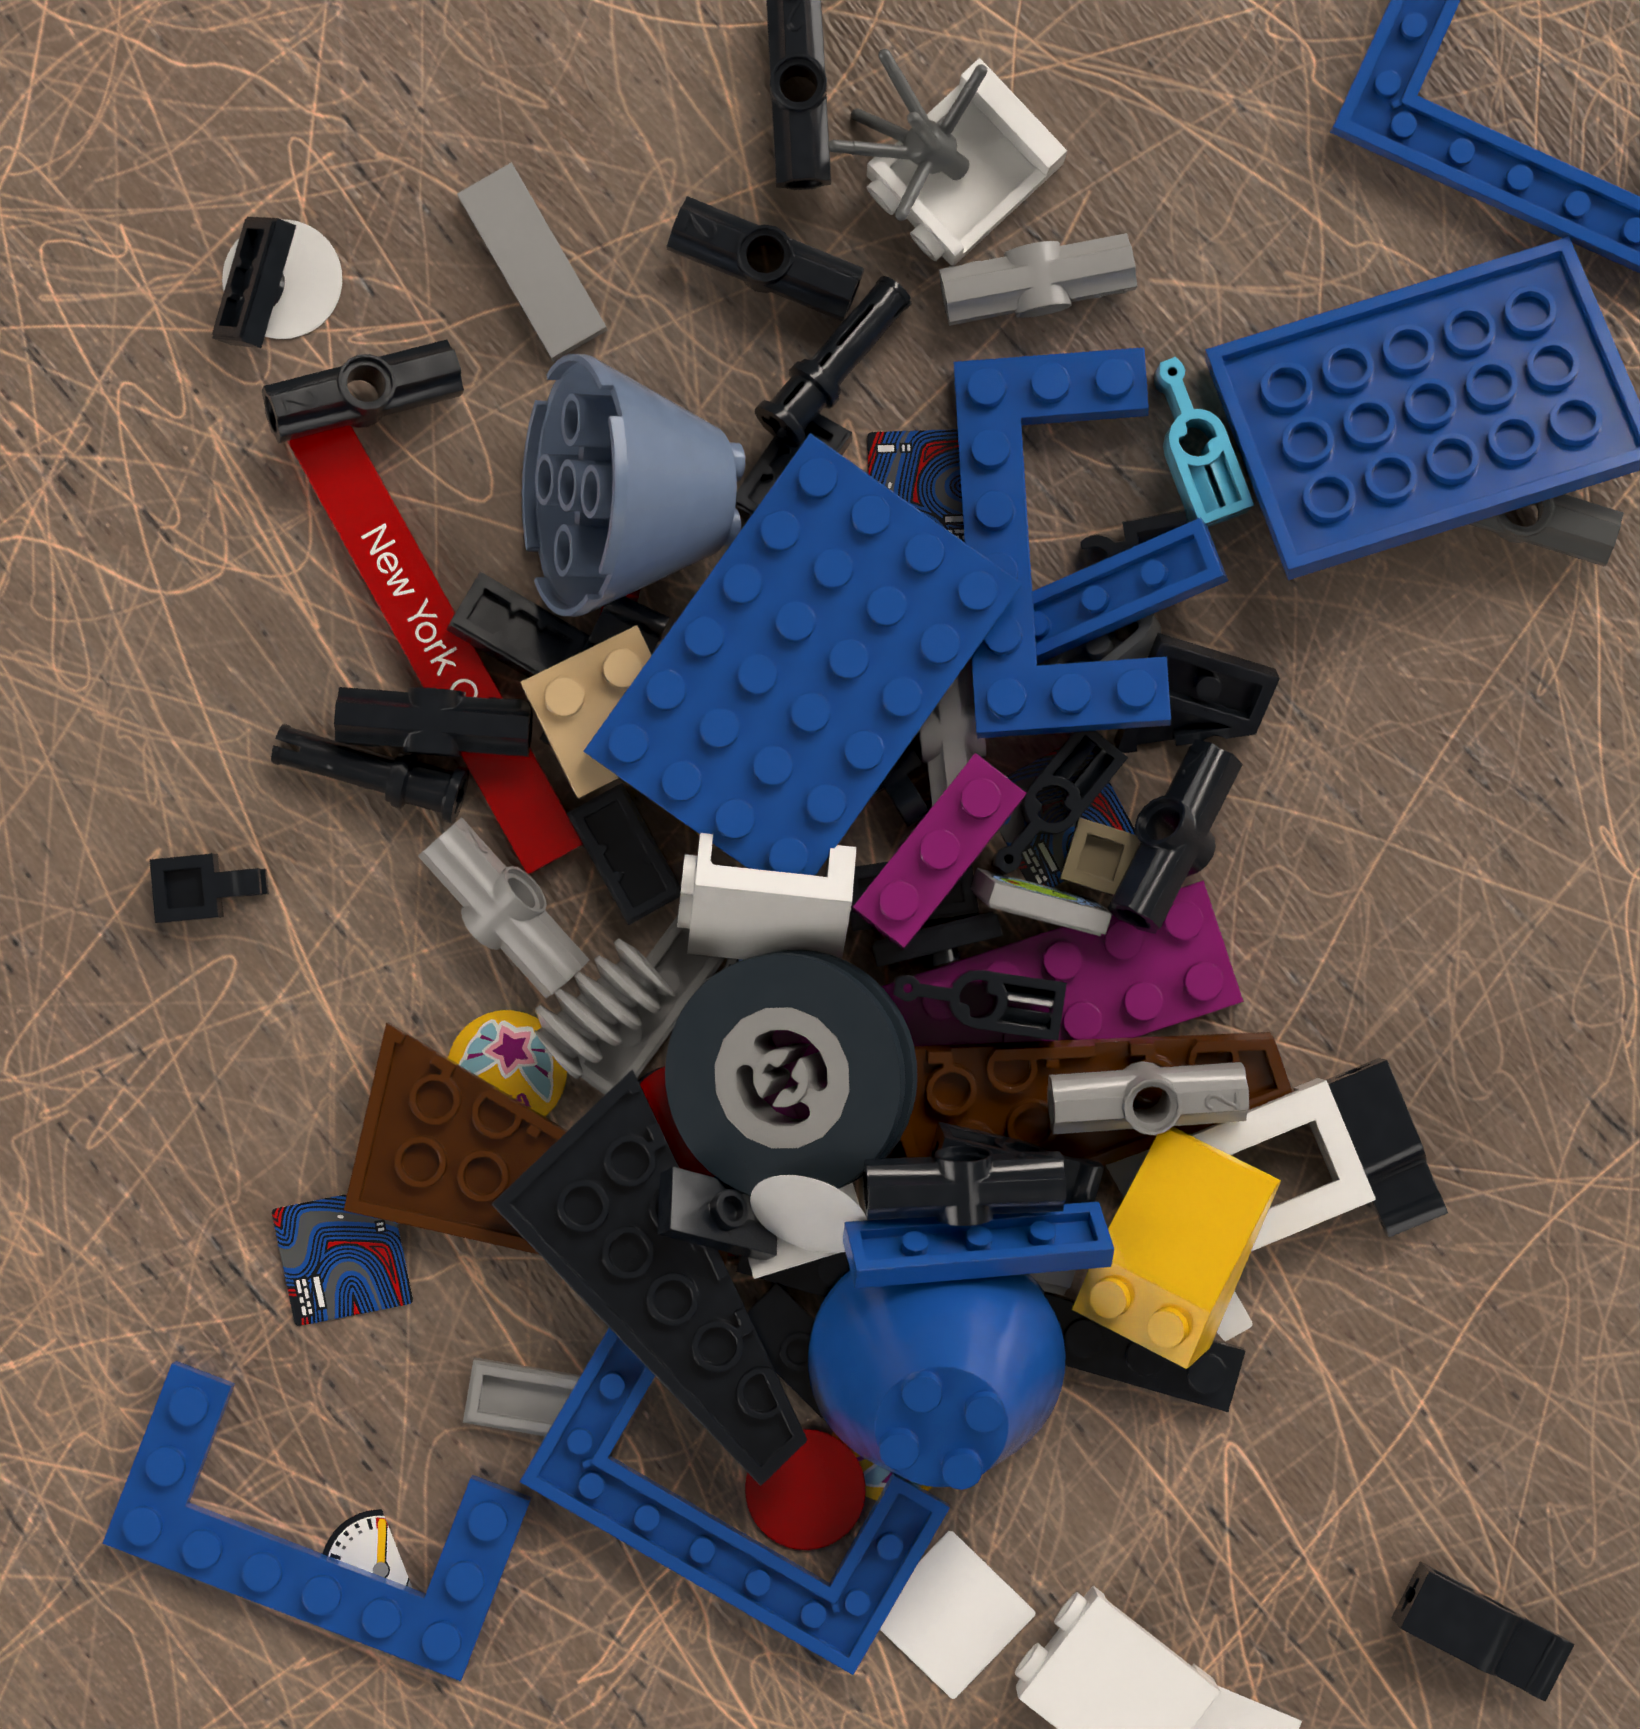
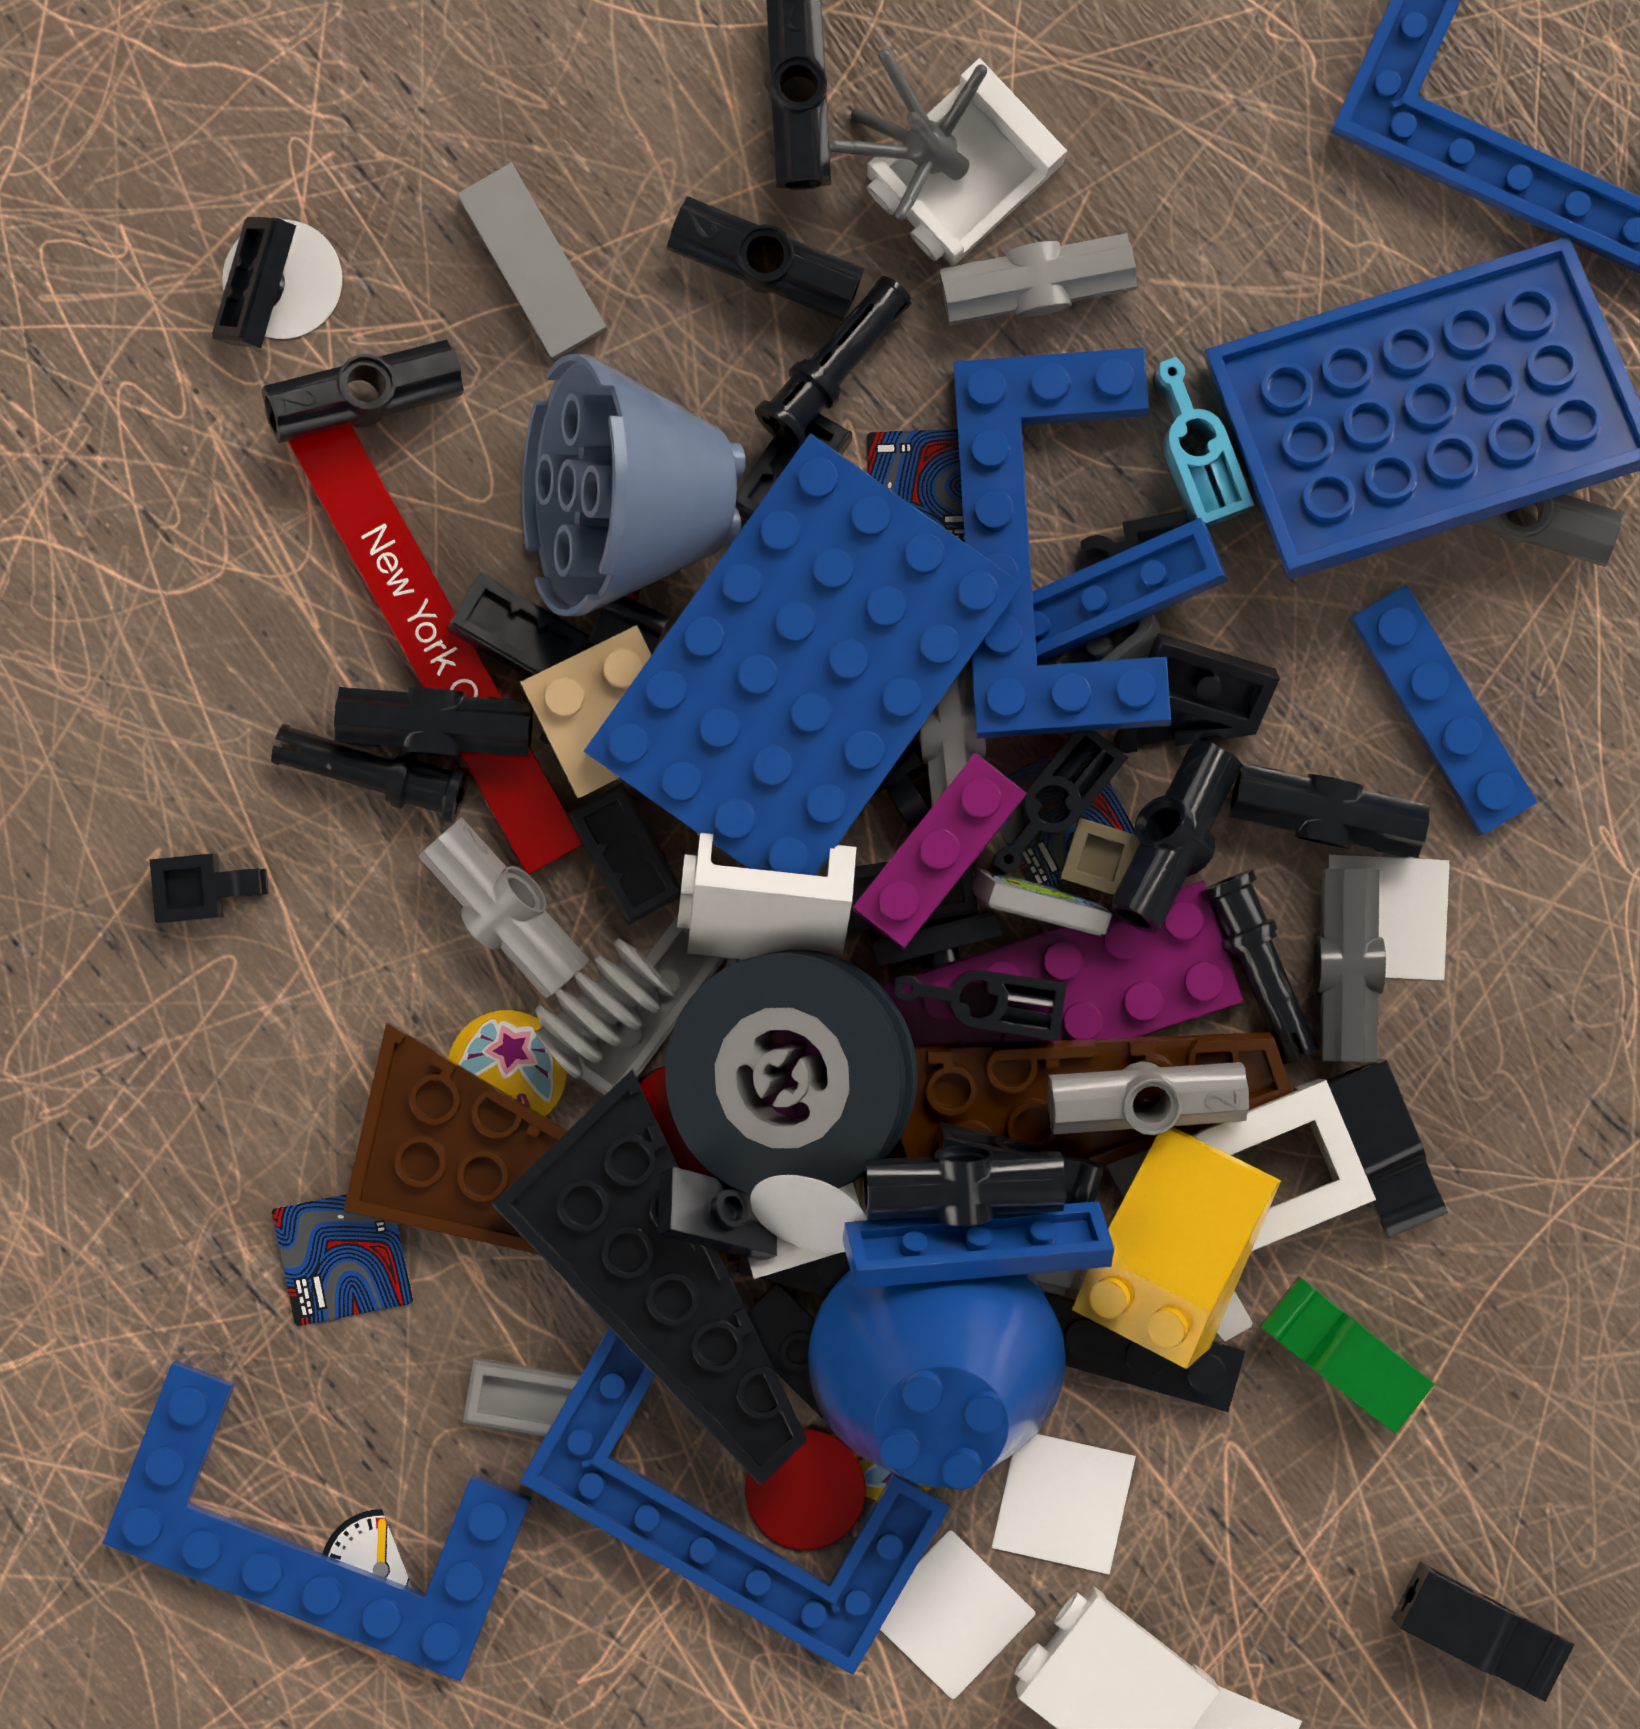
none -> white sticker [992,1434,1136,1574]
none -> black pin [1200,869,1319,1065]
none -> black piece [1229,764,1430,859]
none -> green piece [1260,1276,1435,1434]
none -> dark grey piece [1314,868,1386,1062]
none -> white sticker [1329,855,1450,980]
none -> blue plate [1349,584,1538,836]

